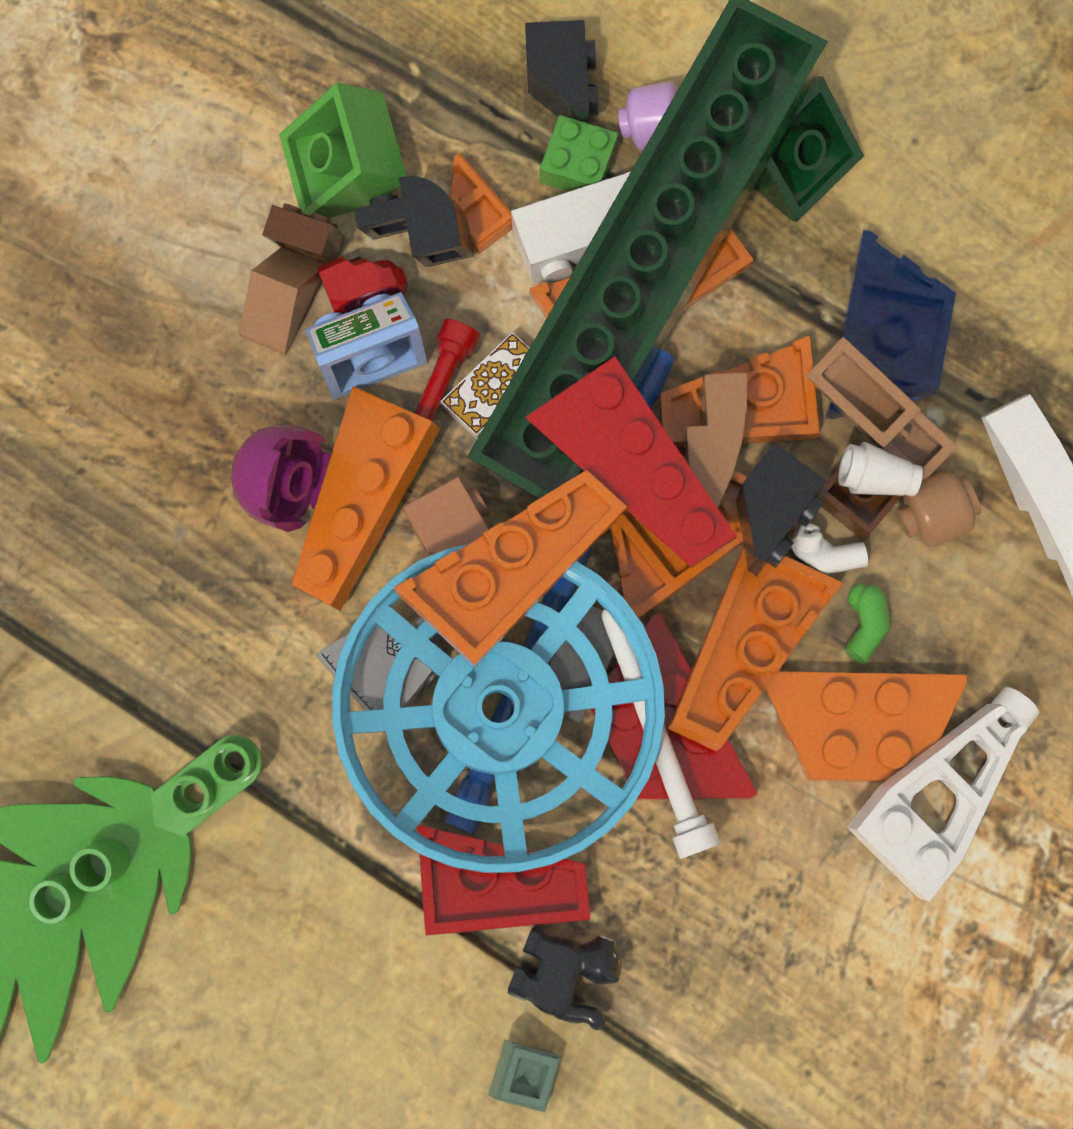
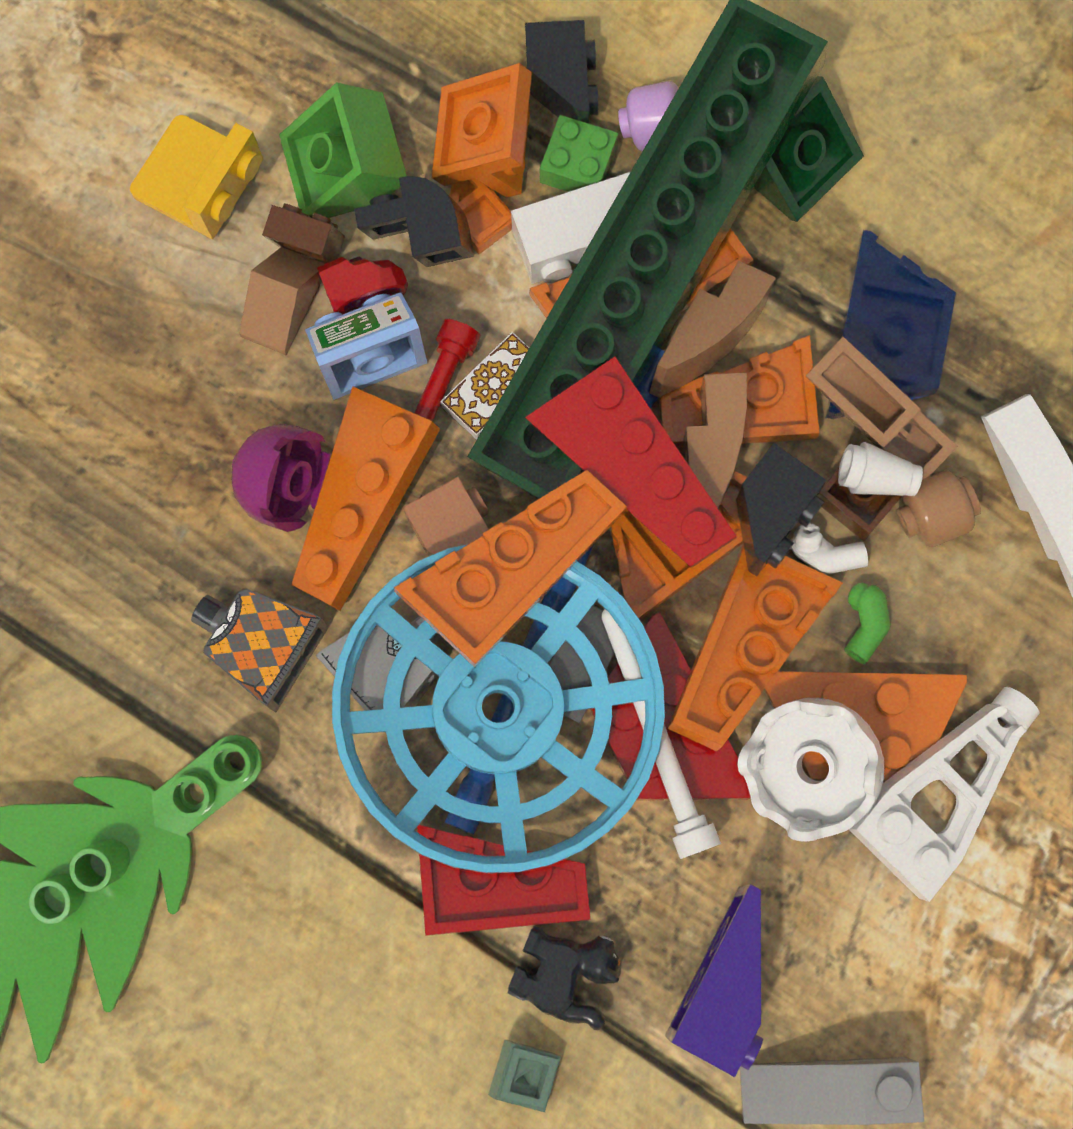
none -> yellow bracket [130,115,263,240]
none -> torso [191,588,329,713]
none -> orange bracket [431,63,532,198]
none -> medium nougat slope [649,261,776,398]
none -> dark purple slope [665,884,763,1077]
none -> white plate [738,698,884,841]
none -> light grey slope [739,1057,924,1125]

